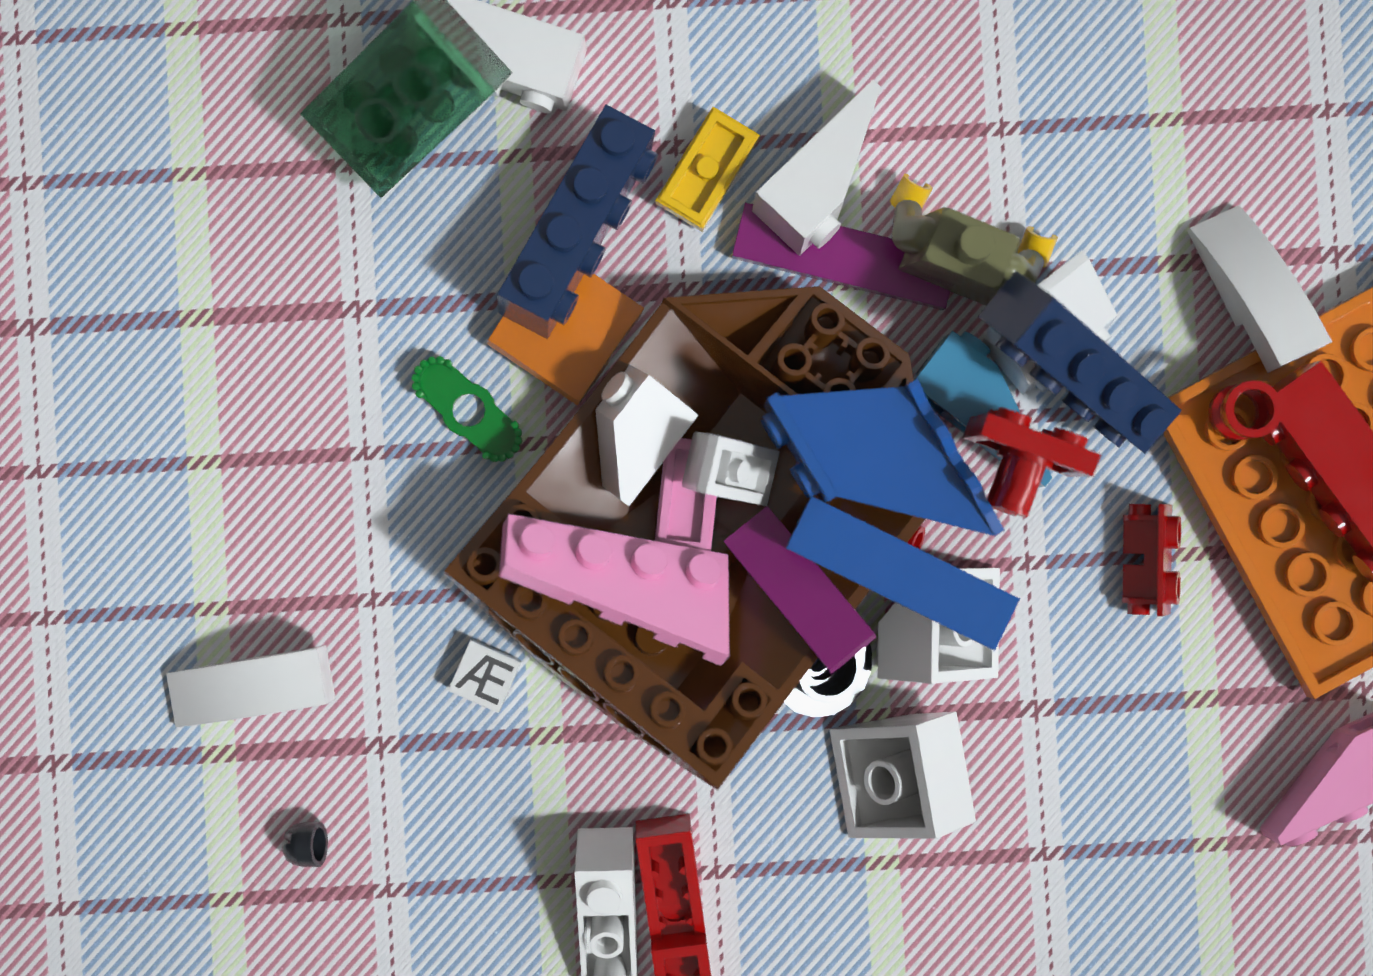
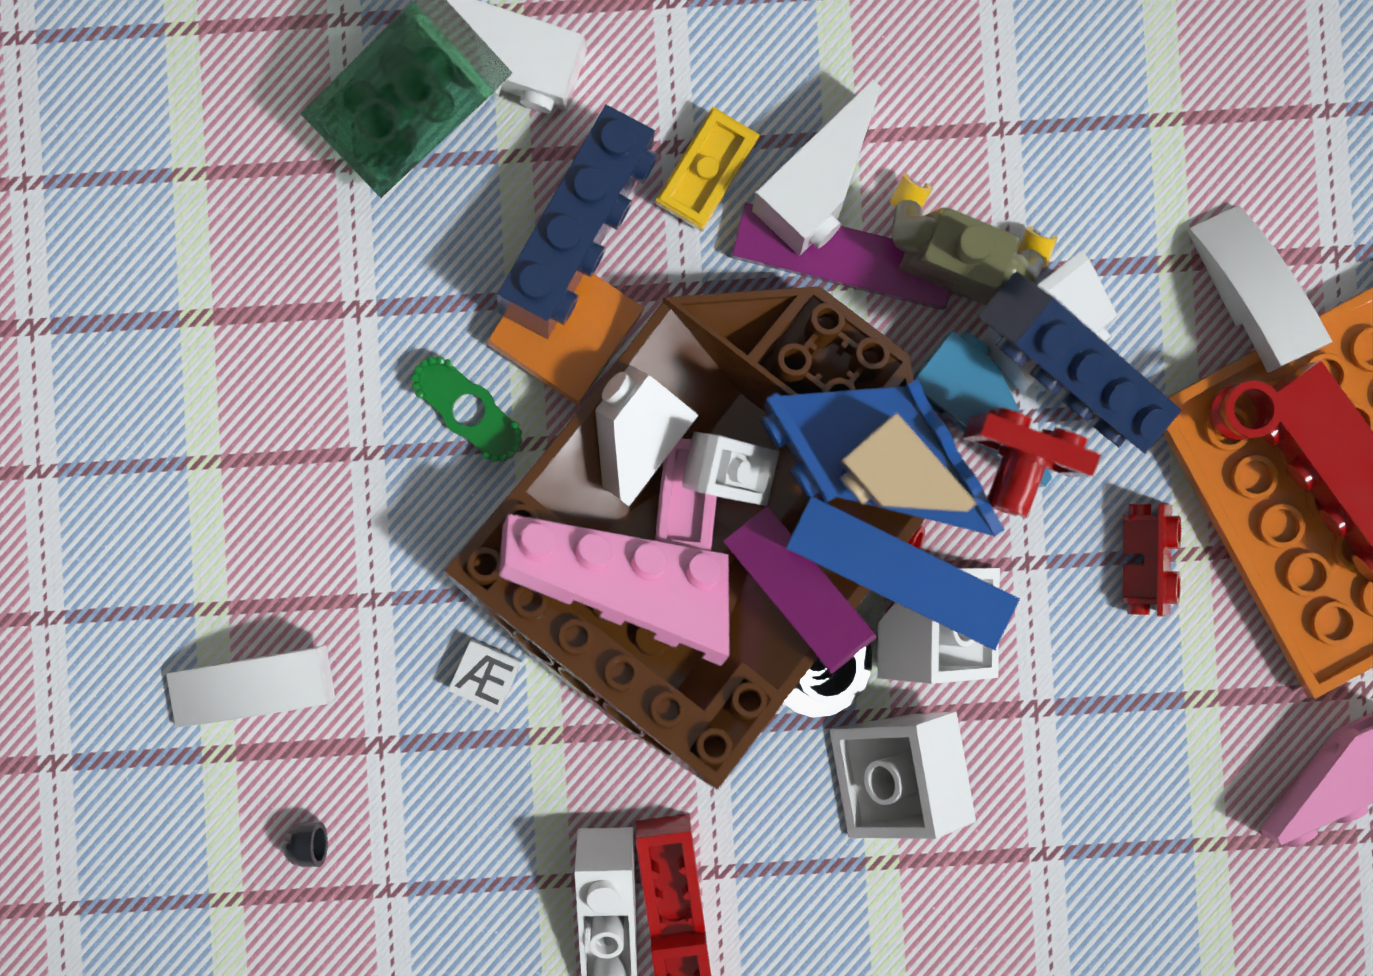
none -> tan slope [838,413,976,512]

